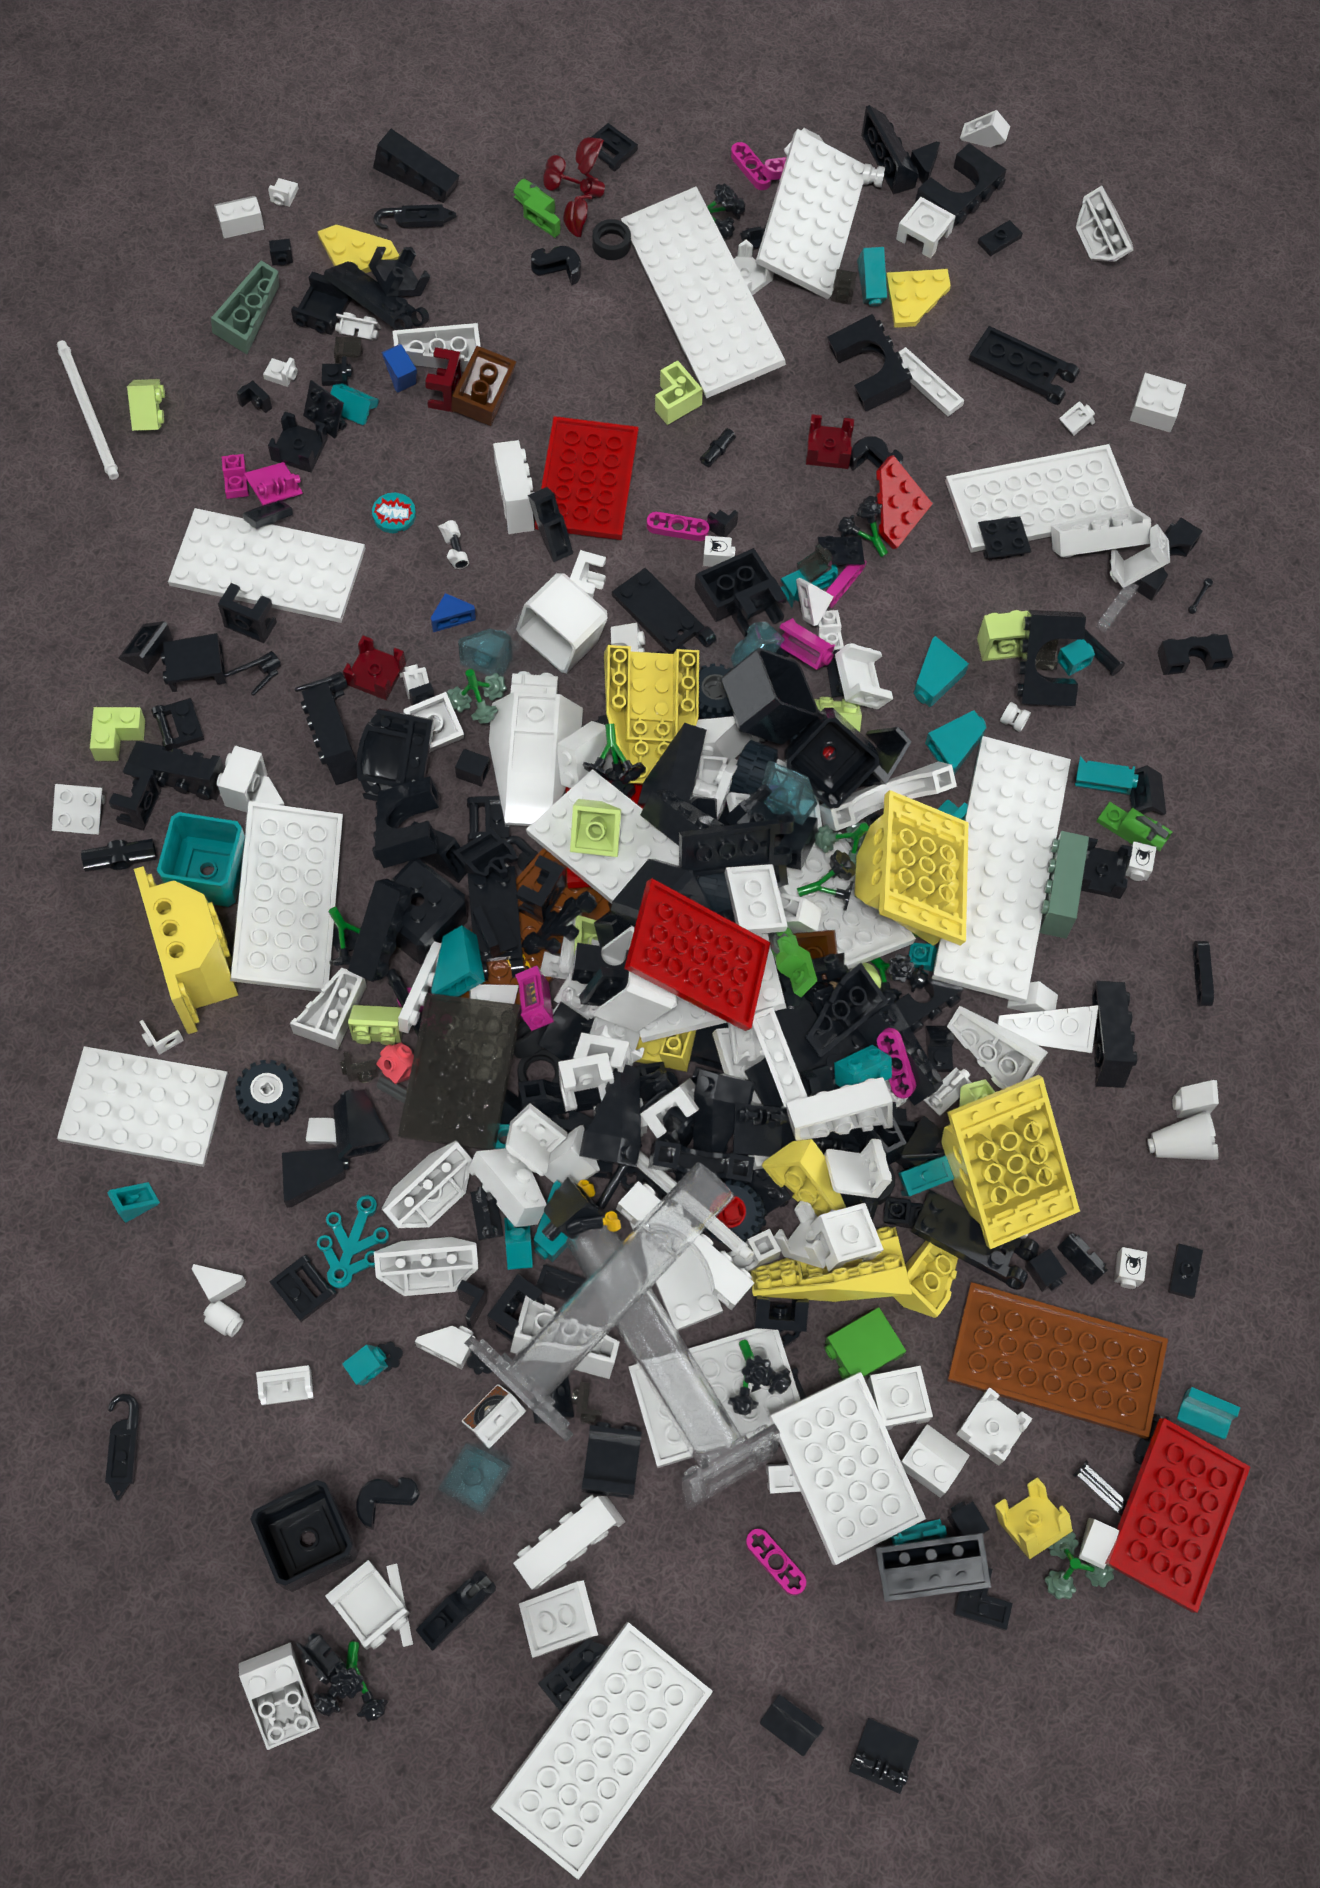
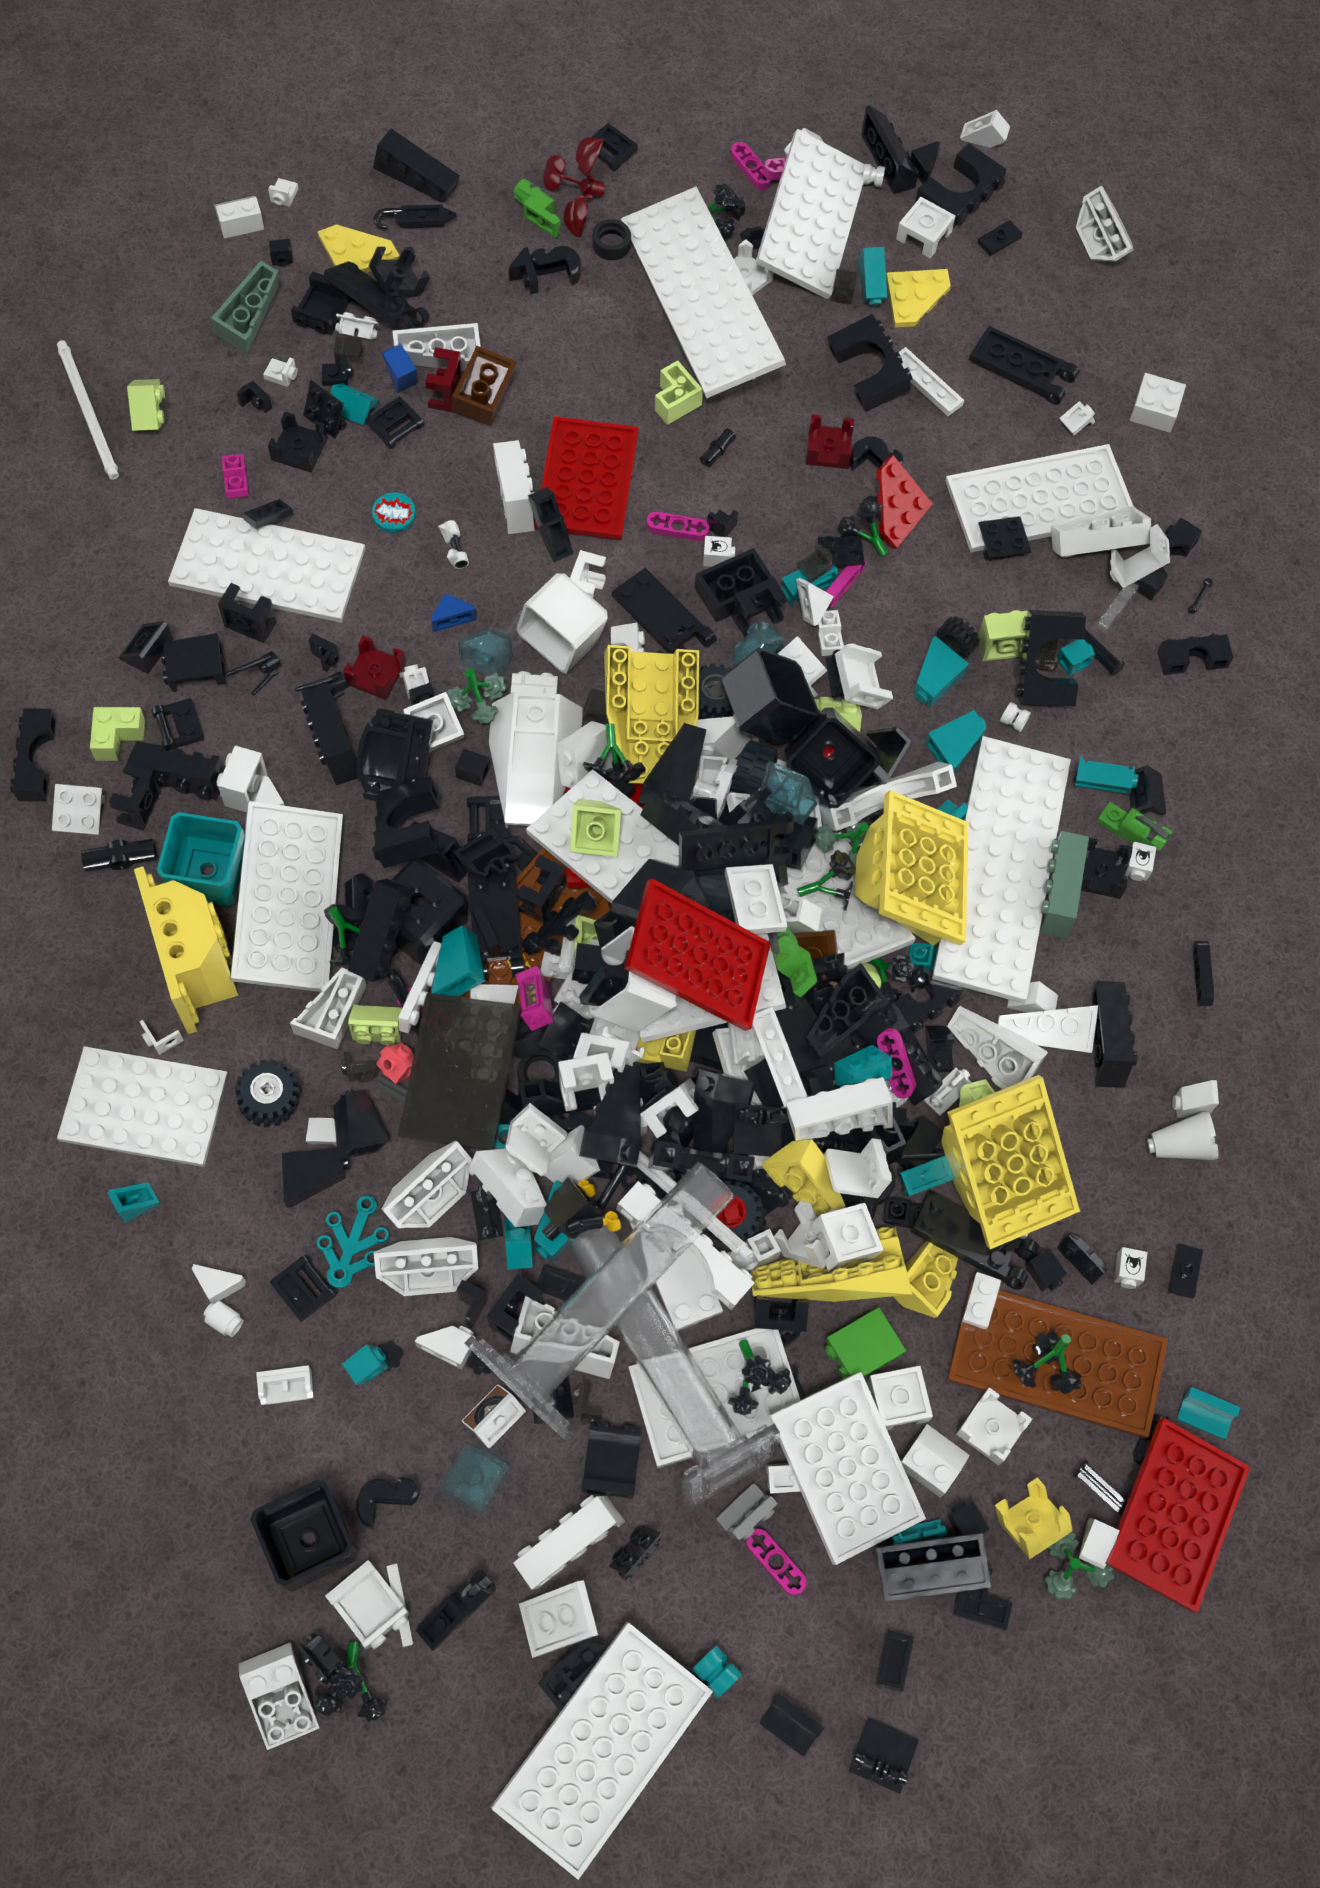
black plate [105,1394,139,1501] -> none
dark pink hinge [244,462,303,505] -> none
dark pink window [774,618,835,670] -> none
none -> black arch [10,708,56,801]
none -> black bracket [308,634,339,672]
none -> black animal [324,873,373,926]
none -> black plate [366,396,424,449]
none -> black slope [509,247,538,294]
none -> clear smoke panel [582,688,606,723]
none -> black hinge [609,1525,662,1581]
none -> teal wheel [692,1646,743,1699]
none -> light grey bracket [716,1484,778,1540]
none -> white bracket [778,636,828,697]
none -> black plate [876,1630,915,1692]
none -> black tyre [936,616,980,659]
none -> white plate [962,1272,1001,1330]
none -> black plant [1013,1332,1082,1394]

